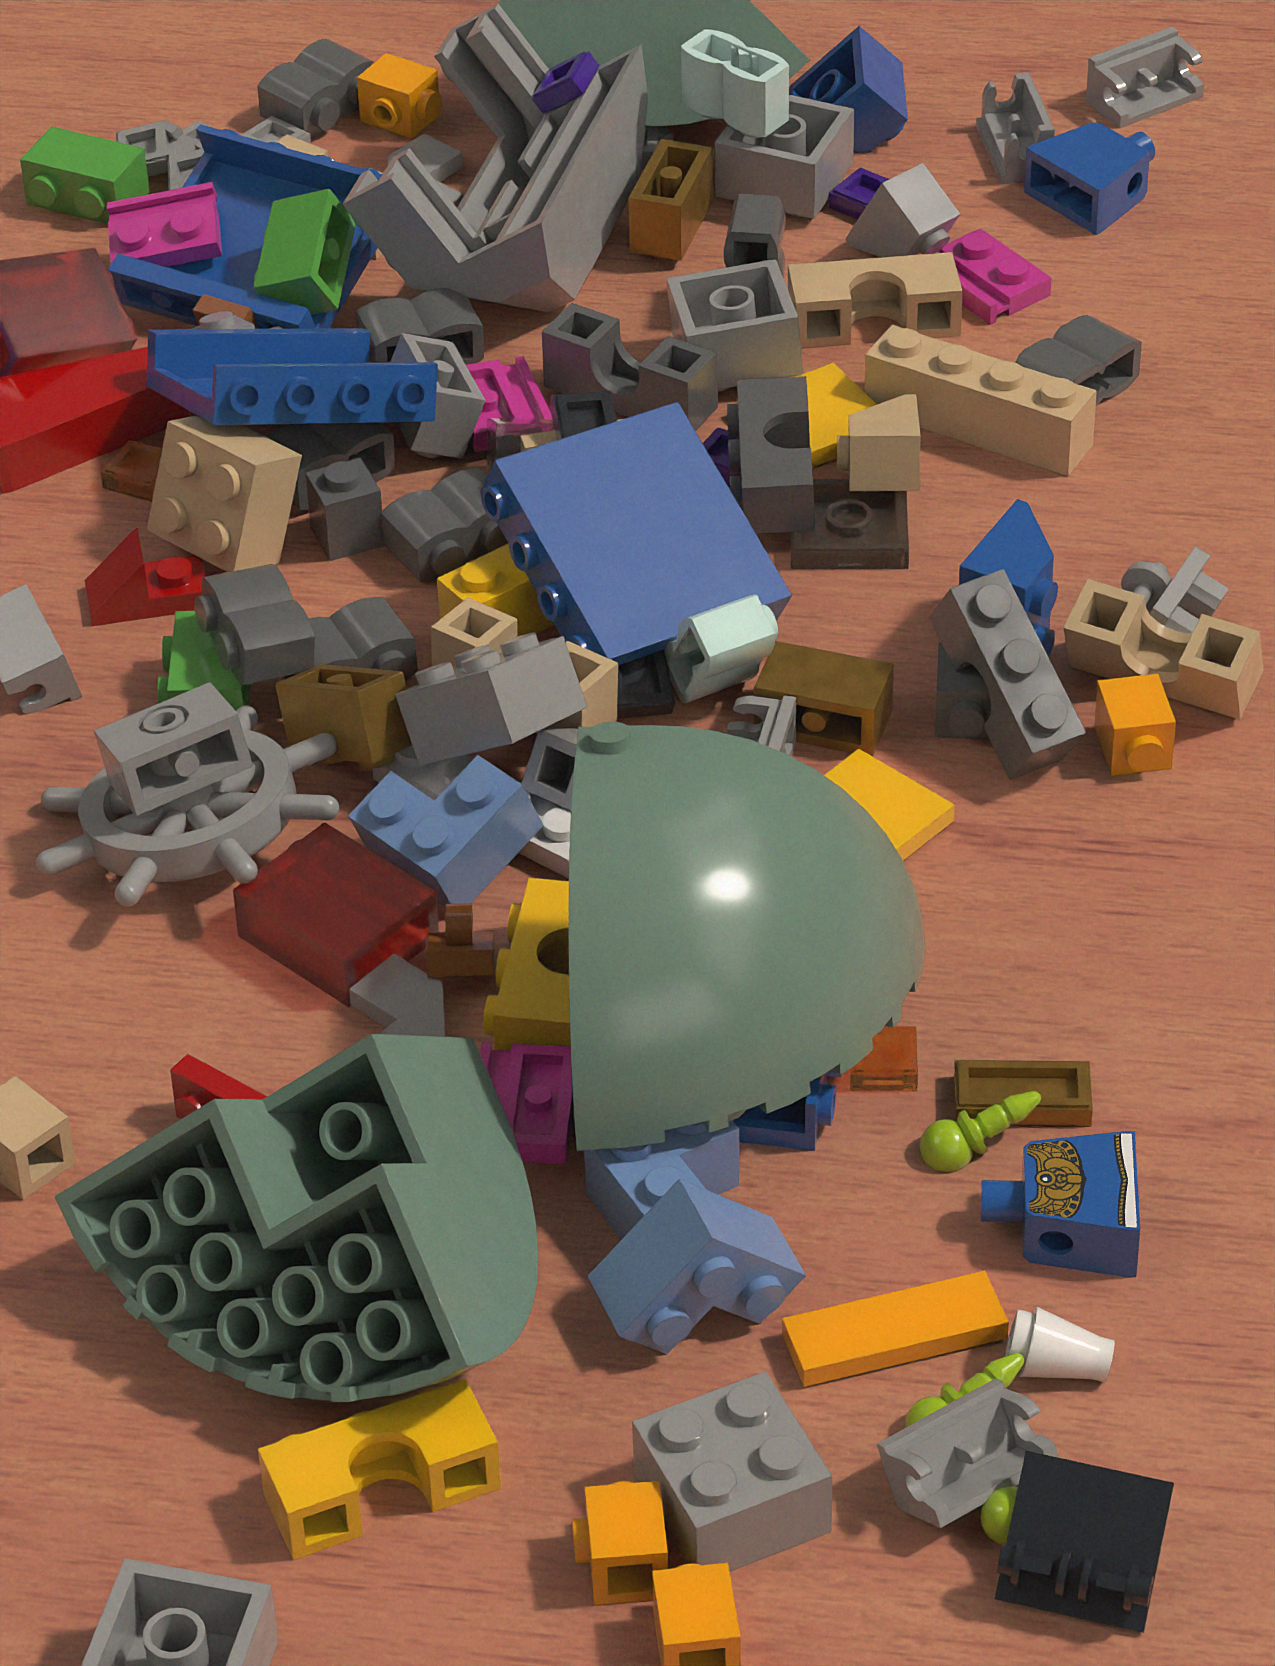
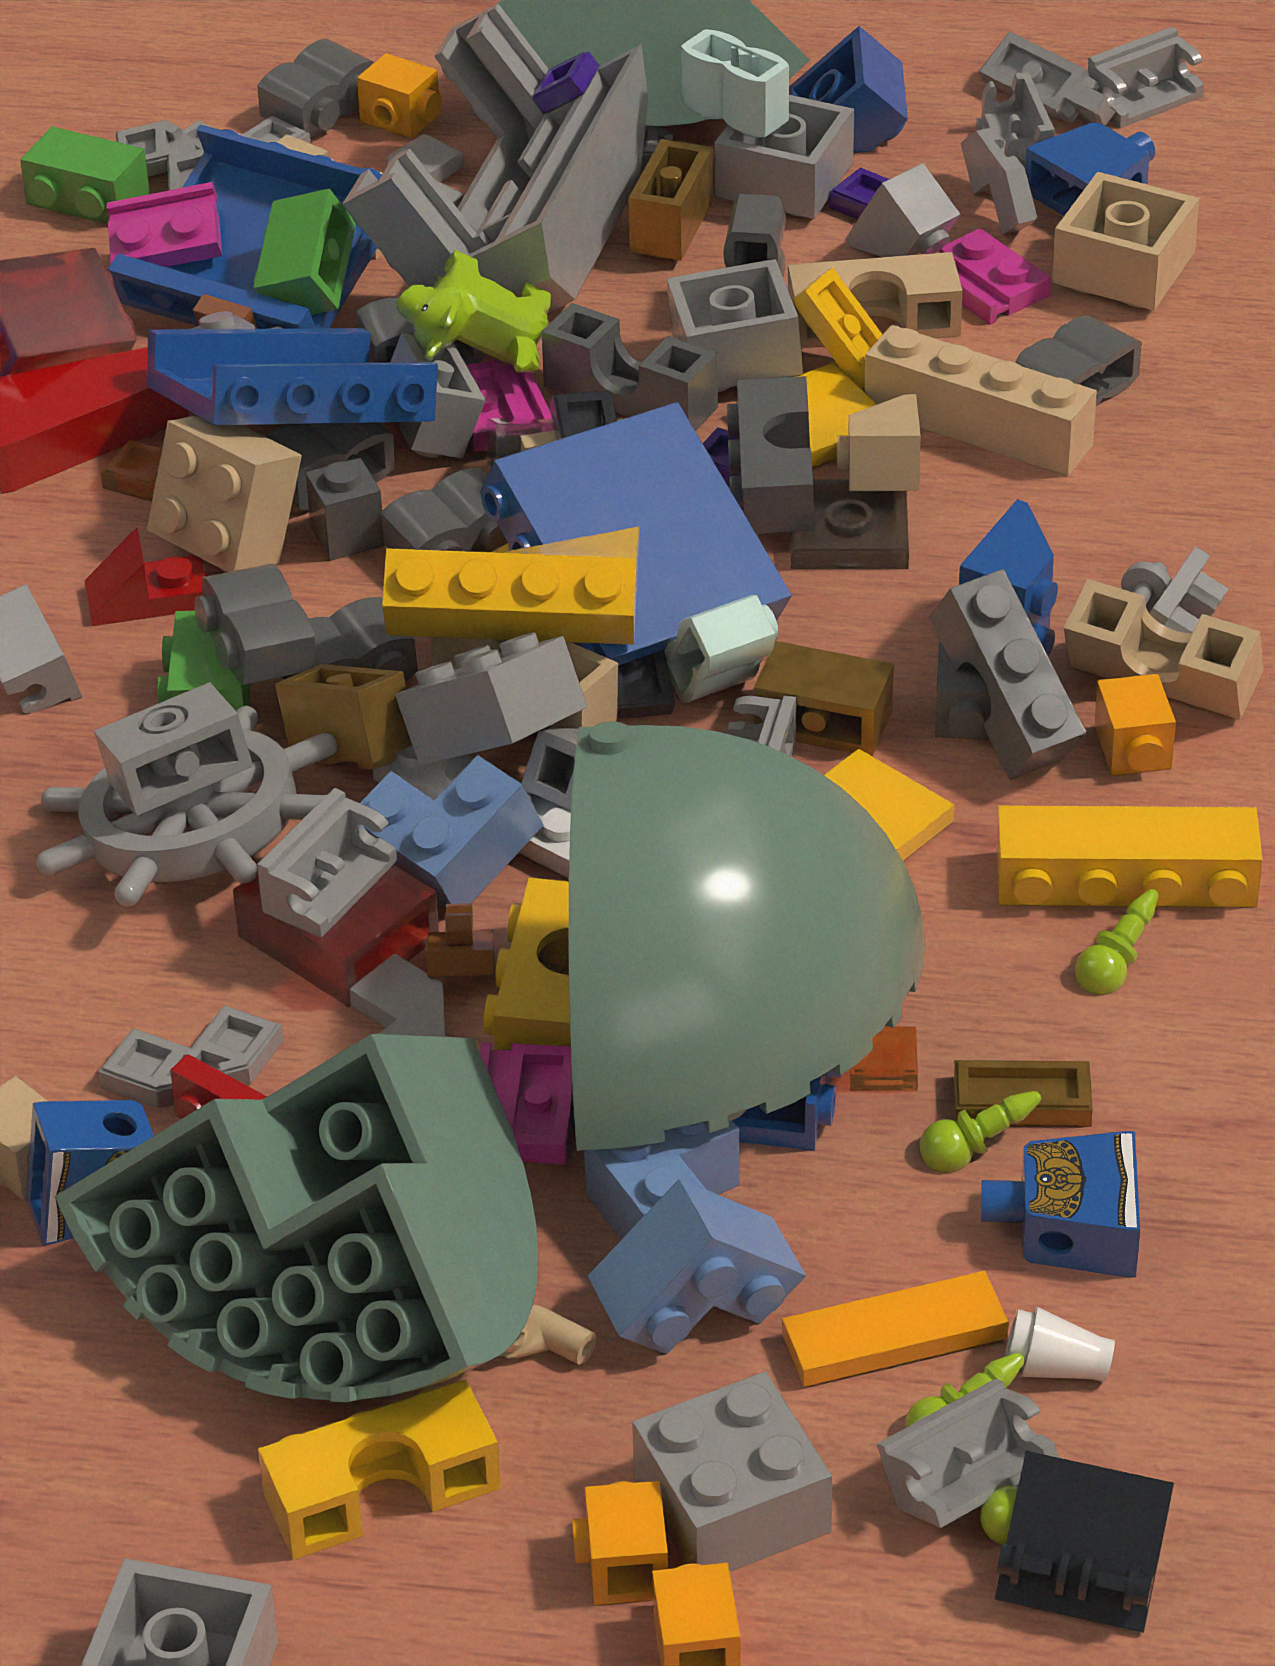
none -> blue torso [26,1100,154,1246]
none -> light grey tile [99,1005,283,1108]
none -> light grey hinge [257,788,397,938]
none -> yellow wedge [382,527,639,645]
none -> lime animal [396,249,551,372]
none -> tan arm [499,1305,597,1365]
none -> yellow plate [792,267,883,389]
none -> light grey tile [960,127,1037,235]
none -> light grey hinge [978,32,1115,126]
none -> yellow brick [996,805,1262,907]
none -> tan brick [1052,172,1199,310]
none -> lime bar [1075,889,1158,994]

